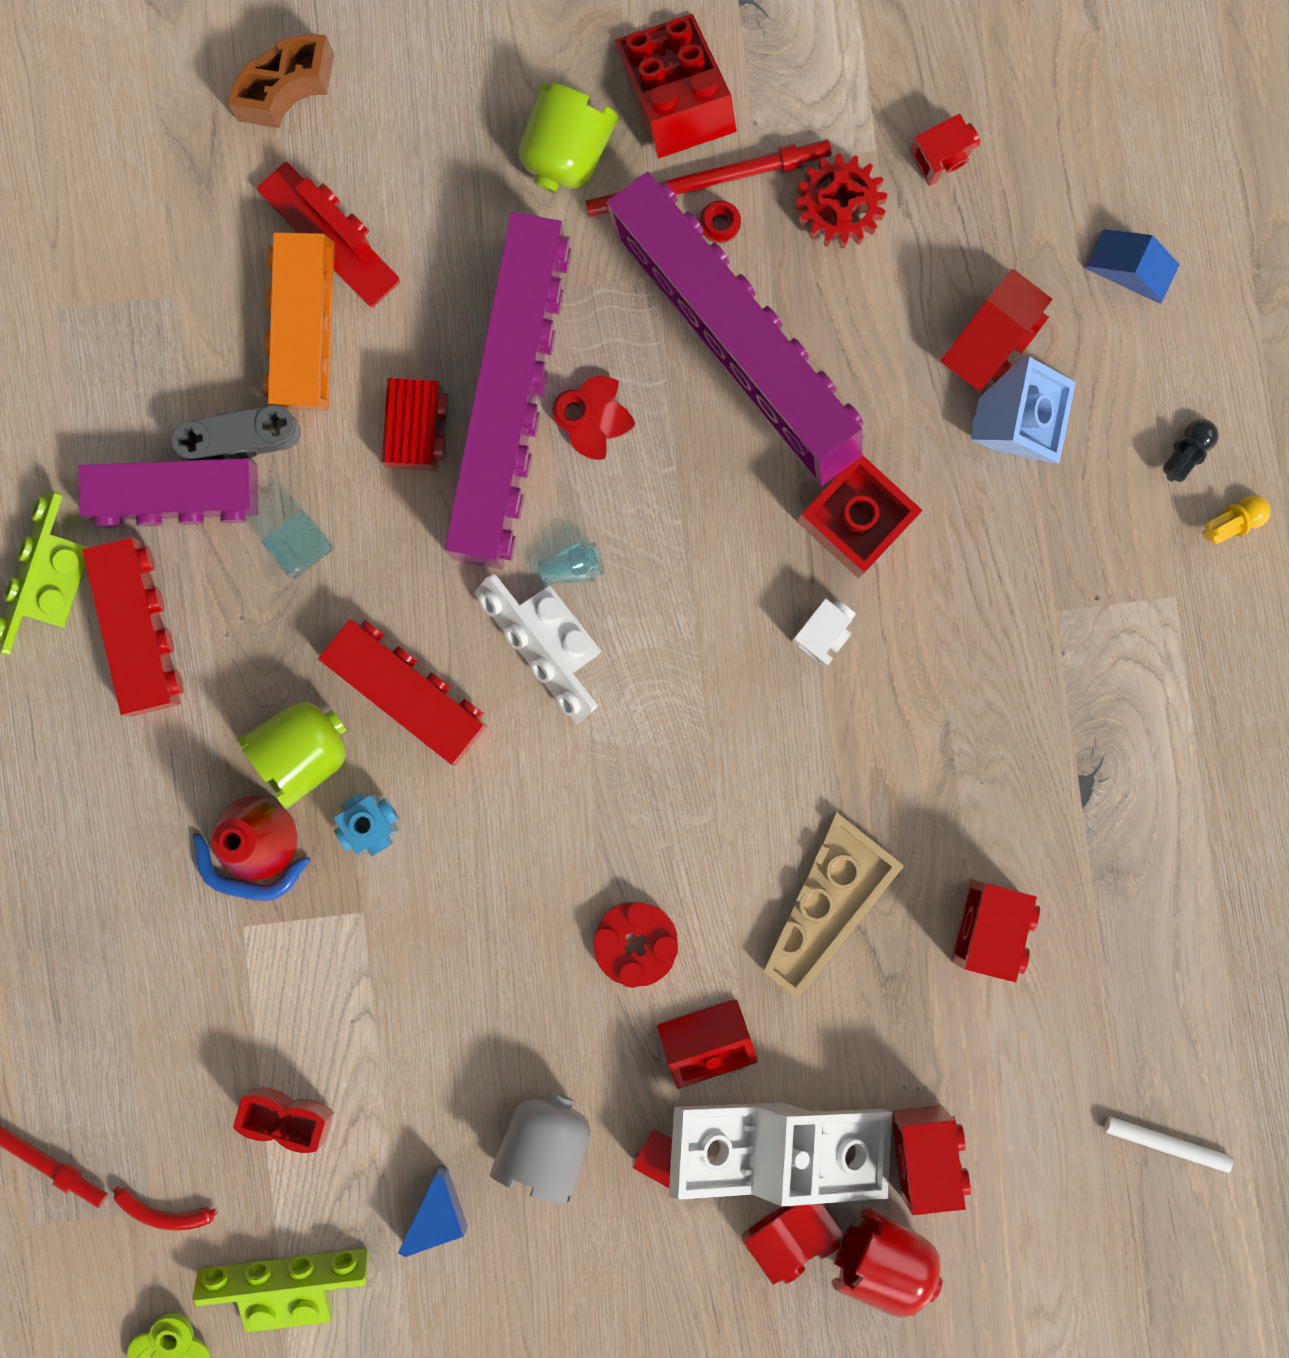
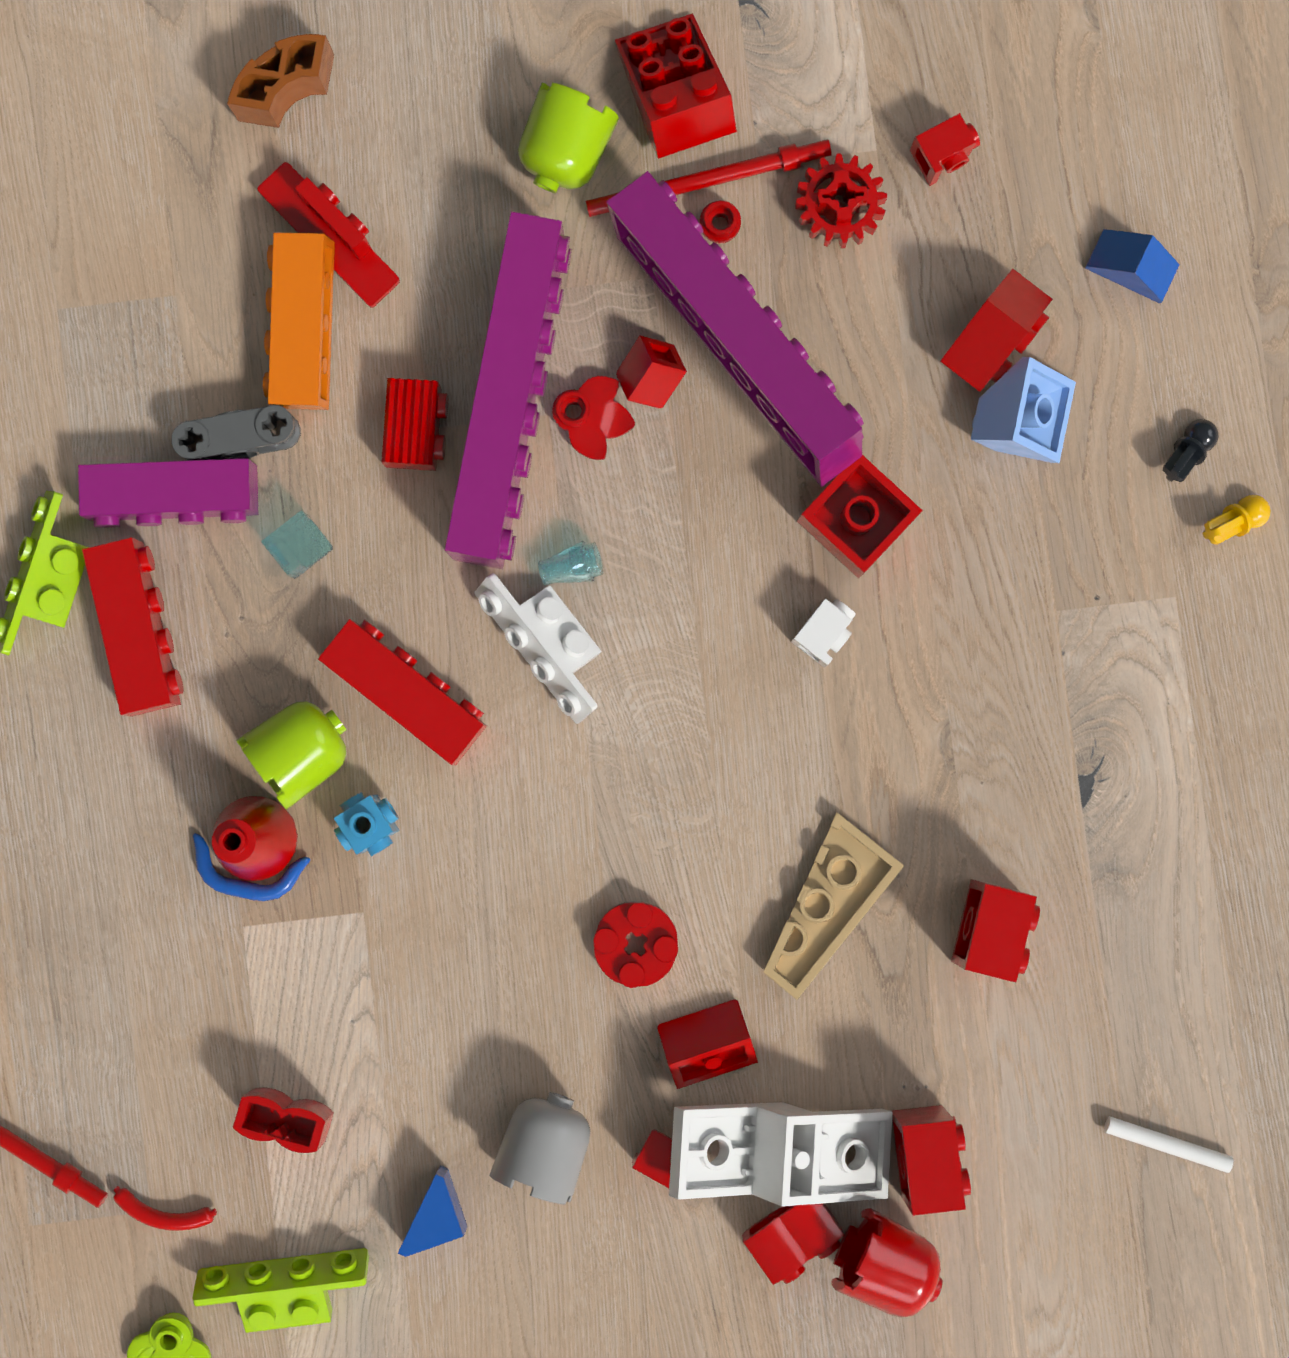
none -> red panel [616,335,687,408]

